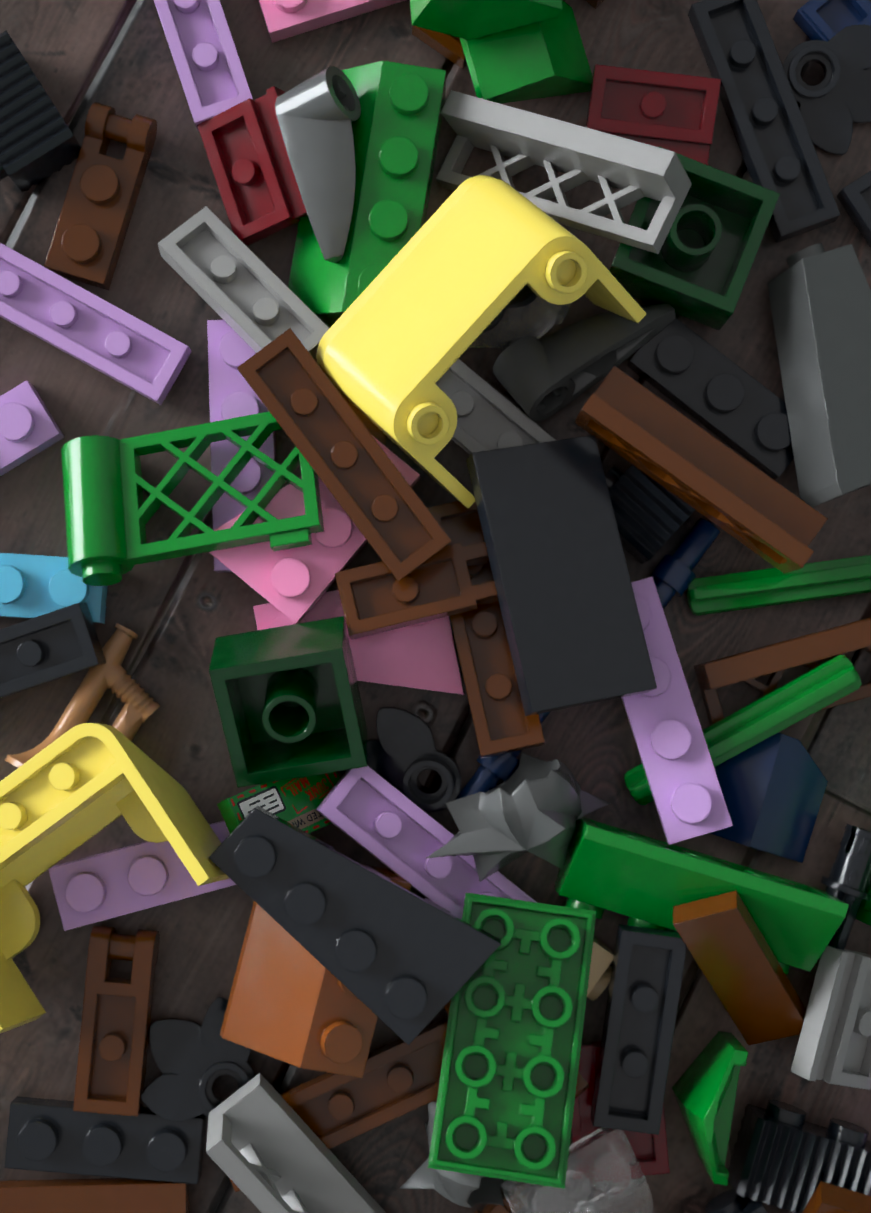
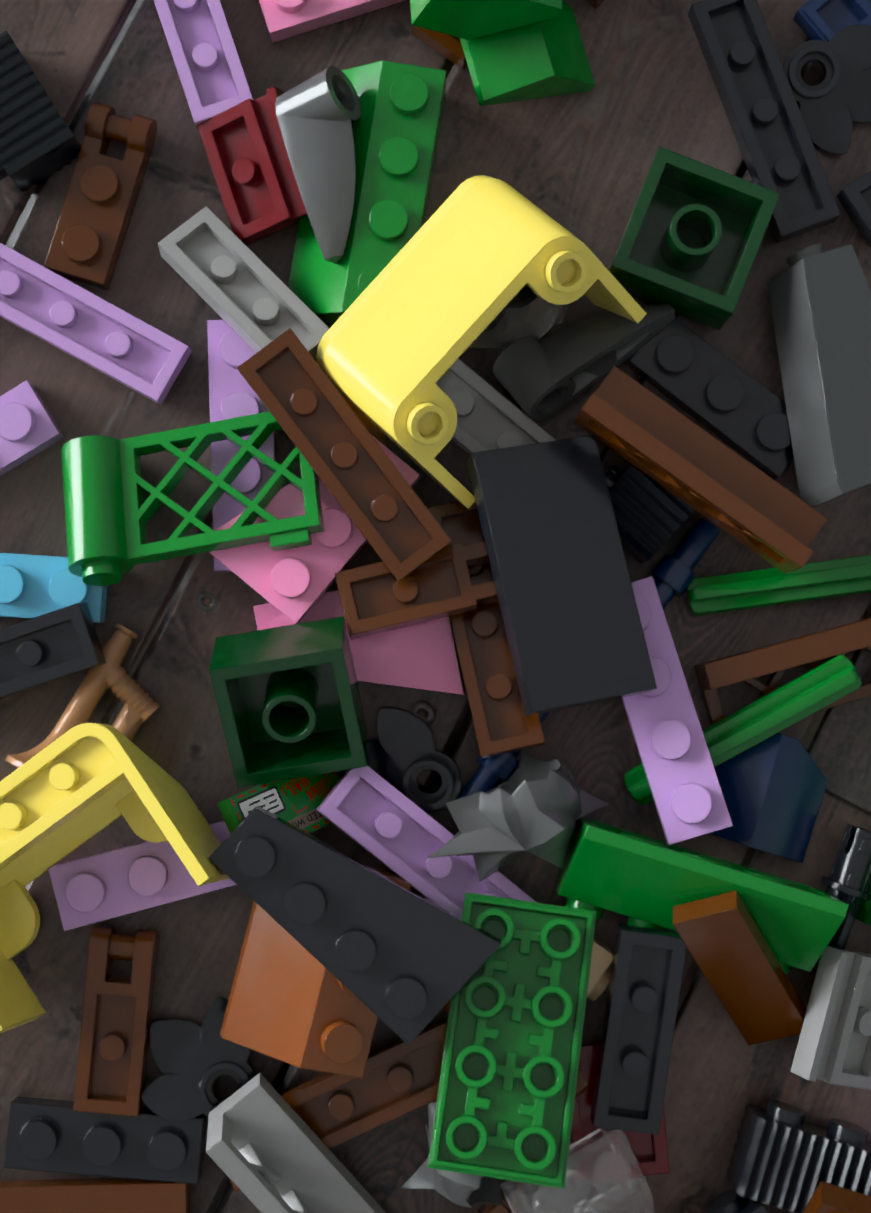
light grey fence [436,90,692,254] -> none
dark red plate [586,64,721,165] -> none
green slope [672,1031,748,1186] -> none

